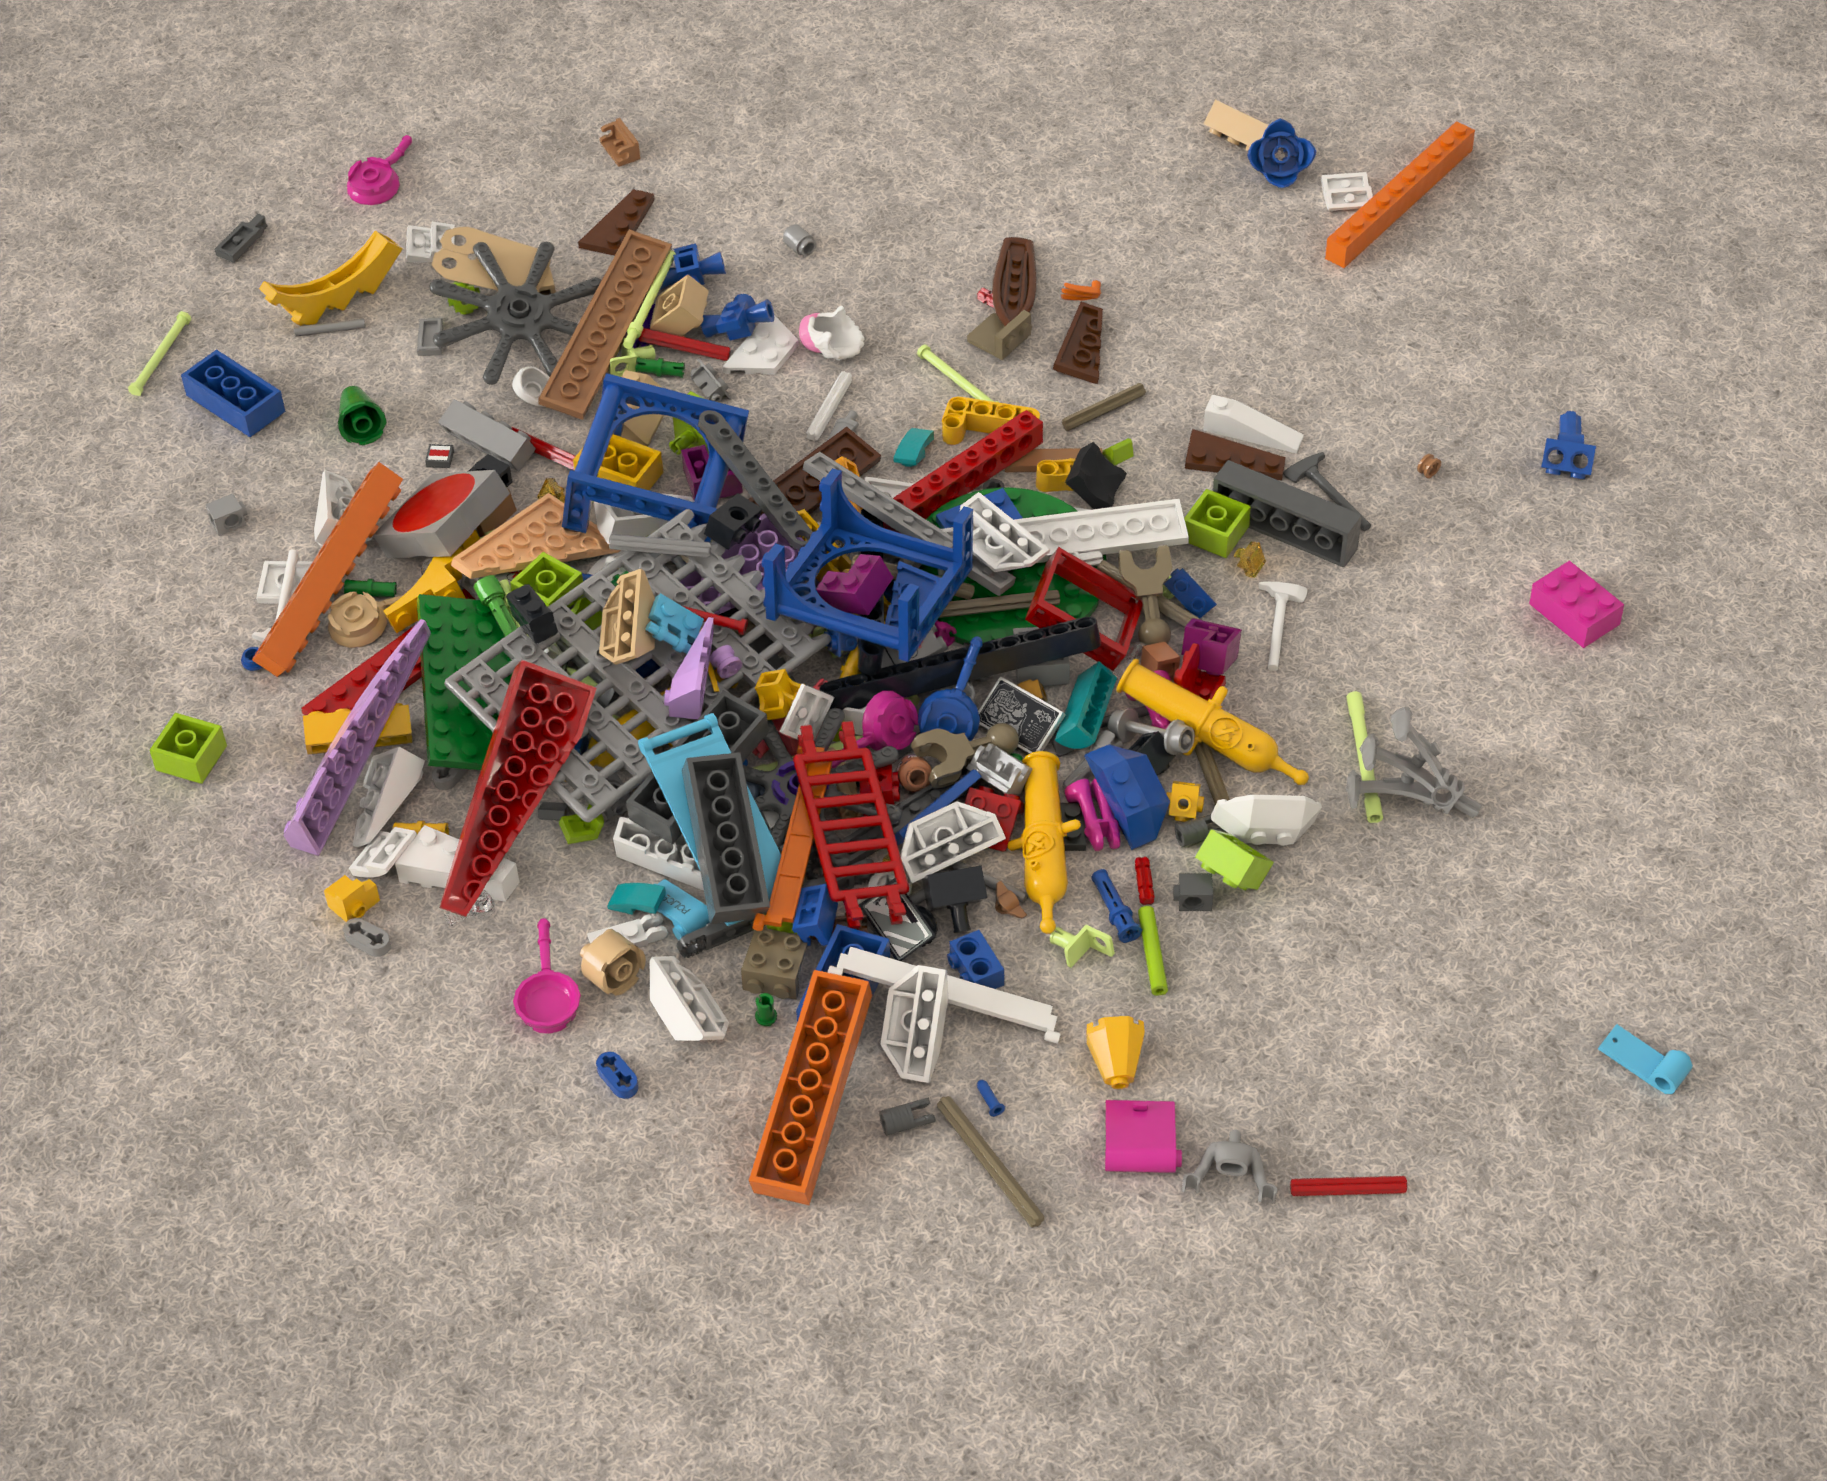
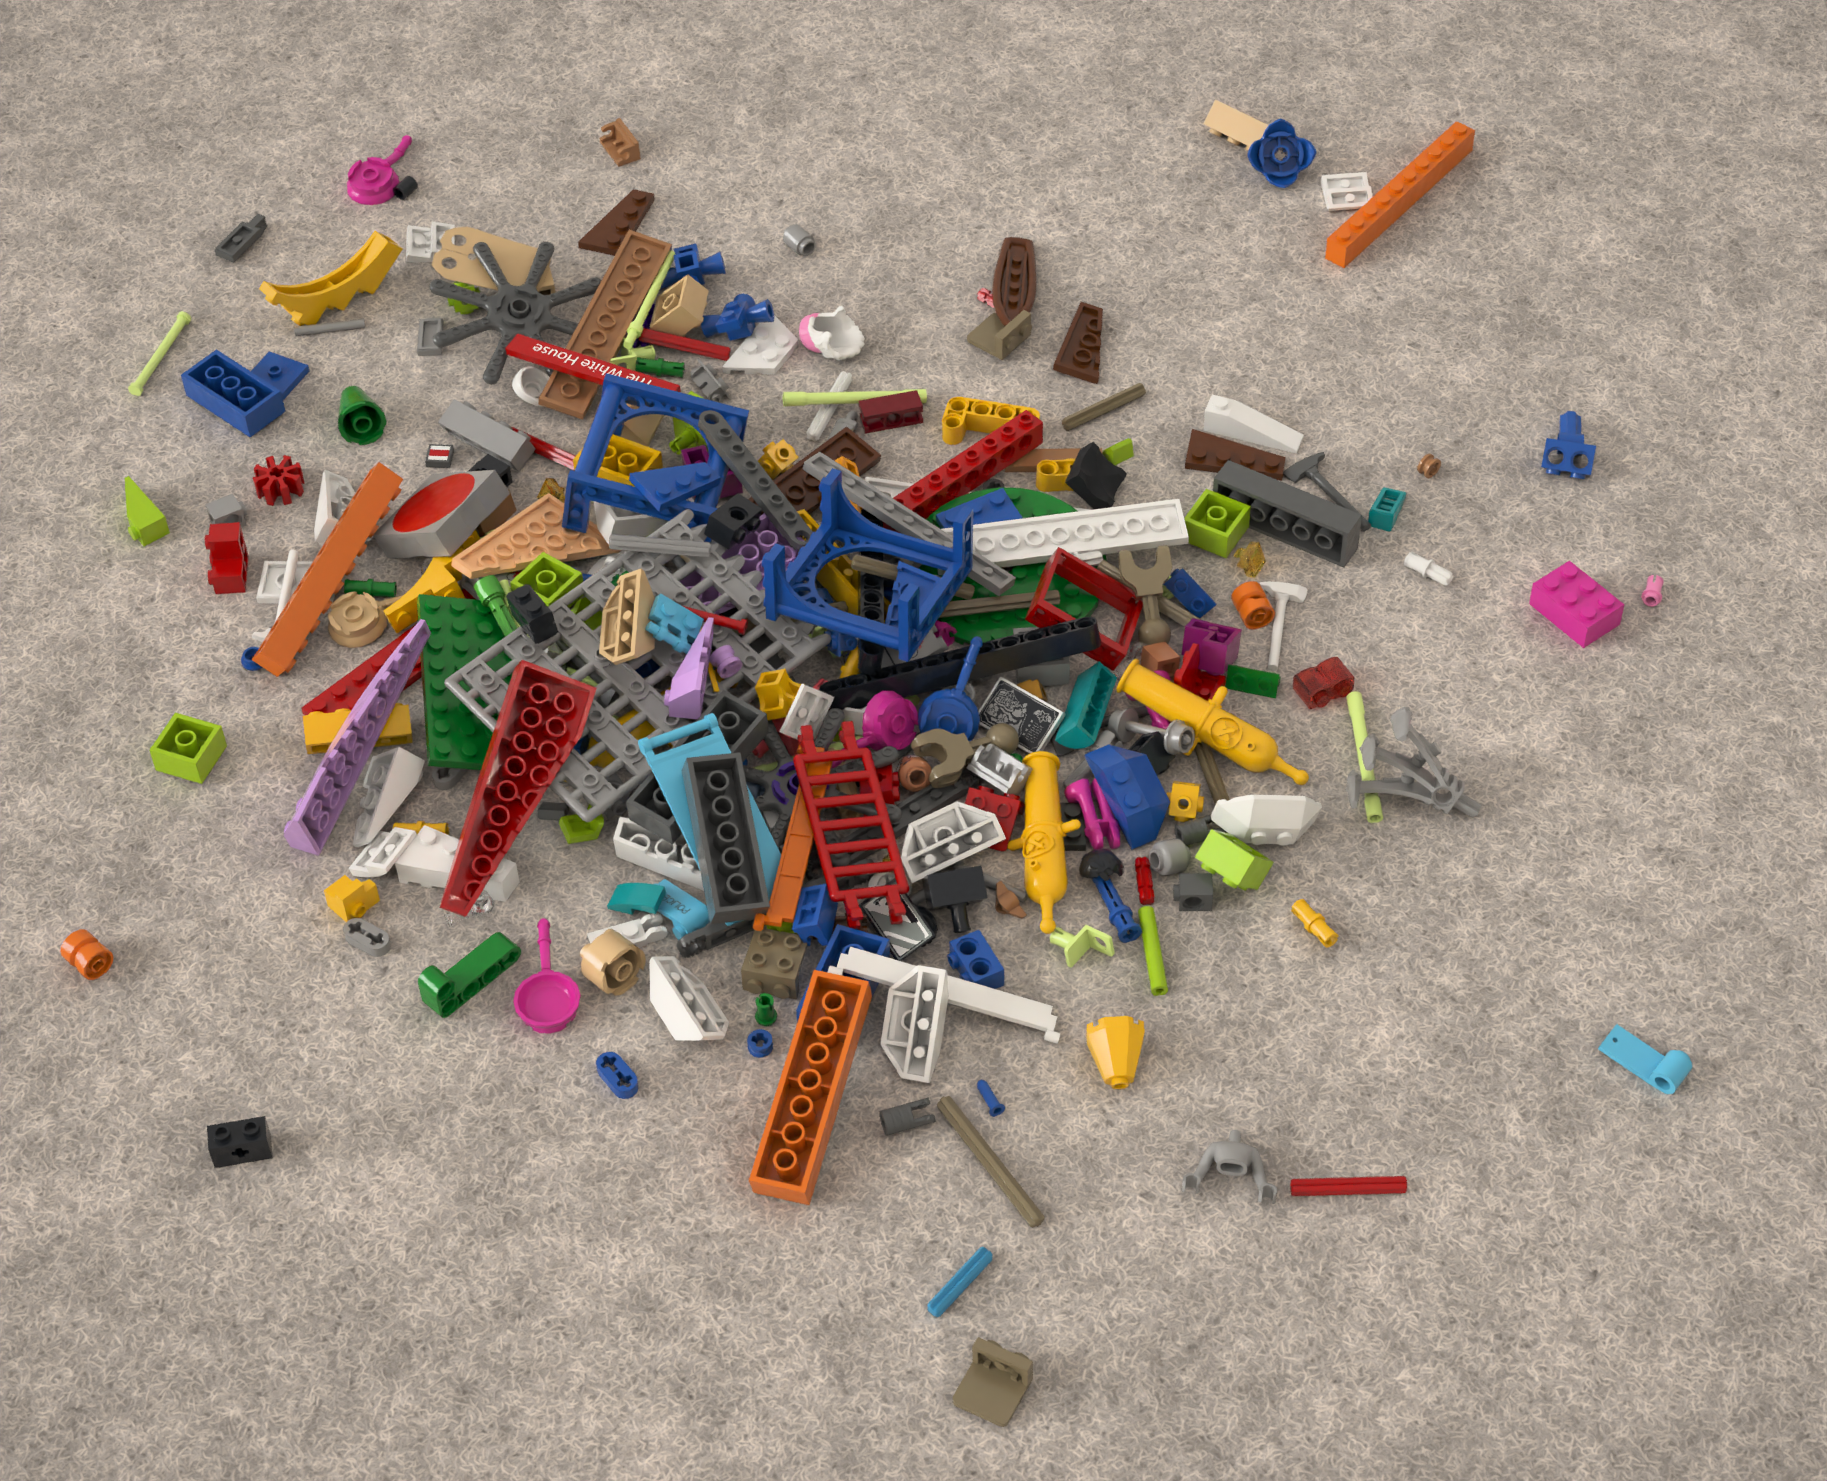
magenta brick [815,554,893,615] -> none
teal slope [893,428,934,467] -> none
blue tile [895,769,982,846] -> none
yellowish green bar [917,345,999,403] -> none
white wedge [960,492,1050,572] -> none
orange piece [1061,280,1101,300] -> none
dark pink door [1105,1100,1182,1173] -> none
none -> orange wheel [60,929,114,980]
none -> lime slope [125,476,170,547]
none -> red brick [205,522,249,594]
none -> black brick [207,1116,273,1168]
none -> blue plate [251,351,309,400]
none -> red gear [253,455,305,506]
none -> black hinge [393,176,418,200]
none -> green beam [418,932,521,1018]
none -> red tile [505,334,681,392]
none -> blue wing [629,462,721,512]
none -> blue bush [747,1029,773,1058]
none -> yellow brick [758,439,799,480]
none -> yellowish green piece [782,389,927,406]
none -> dark red piece [859,390,923,434]
none -> dark azure axle [927,1247,993,1317]
none -> dark tan bracket [952,1337,1033,1427]
none -> black hair [1079,848,1124,881]
none -> light grey head [1149,838,1191,876]
none -> green hinge [1225,664,1281,699]
none -> orange wheel [1231,581,1275,630]
none -> yellow pin [1291,899,1339,948]
none -> clear red brick [1293,657,1355,709]
none -> teal slope [1368,487,1407,532]
none -> white axle [1404,551,1453,586]
none -> bright pink pin [1641,575,1664,607]

